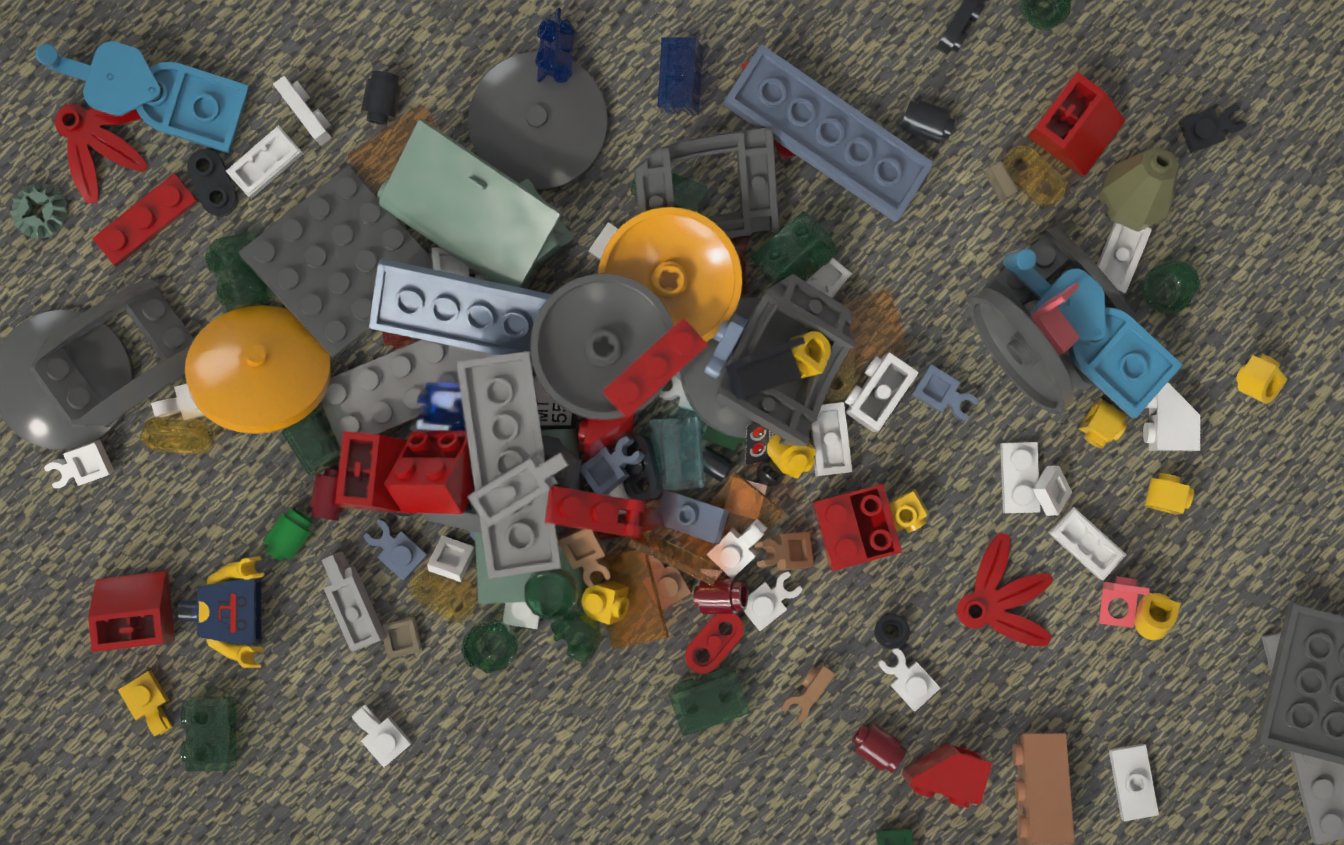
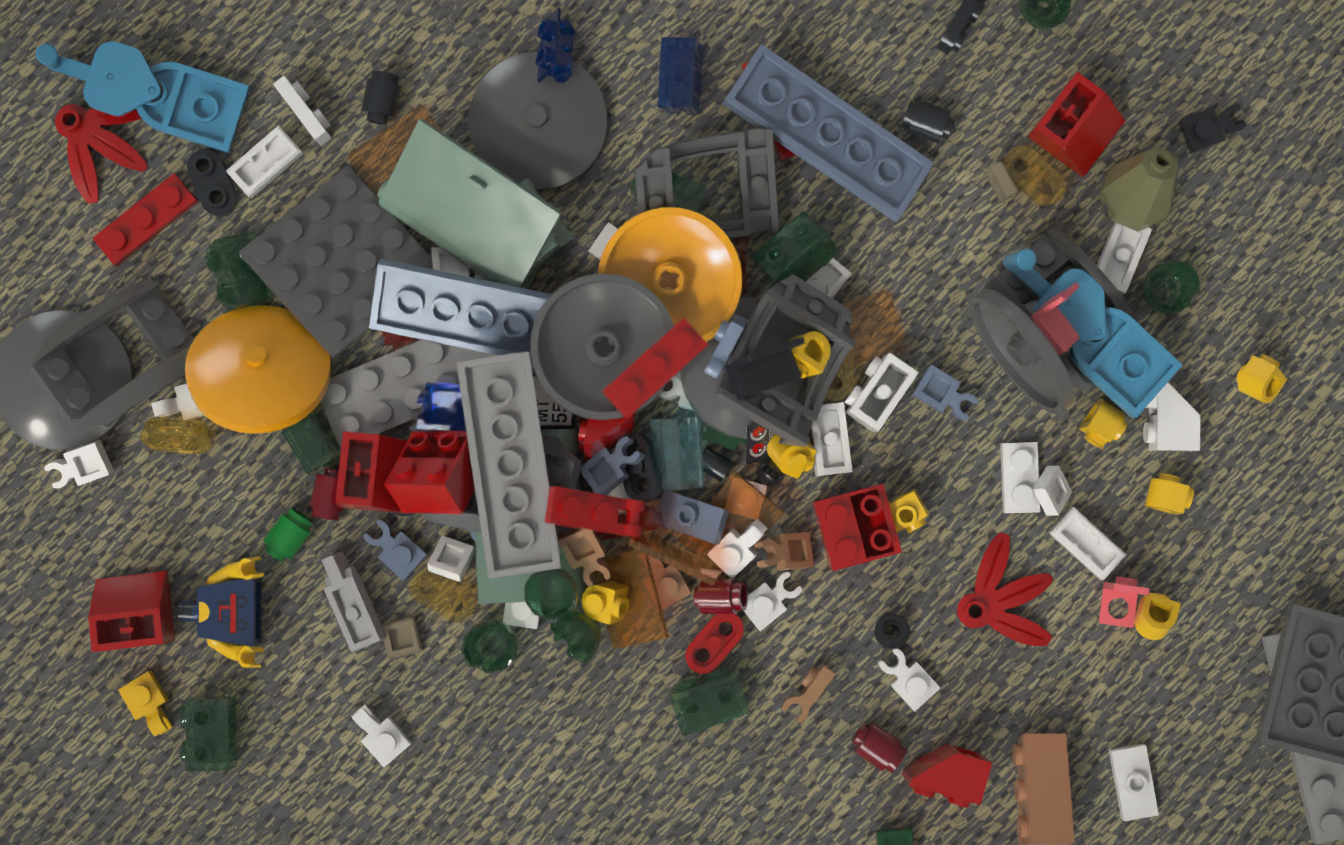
sand green gear [9,182,67,239] -> none
light grey hinge [468,453,569,528] -> none

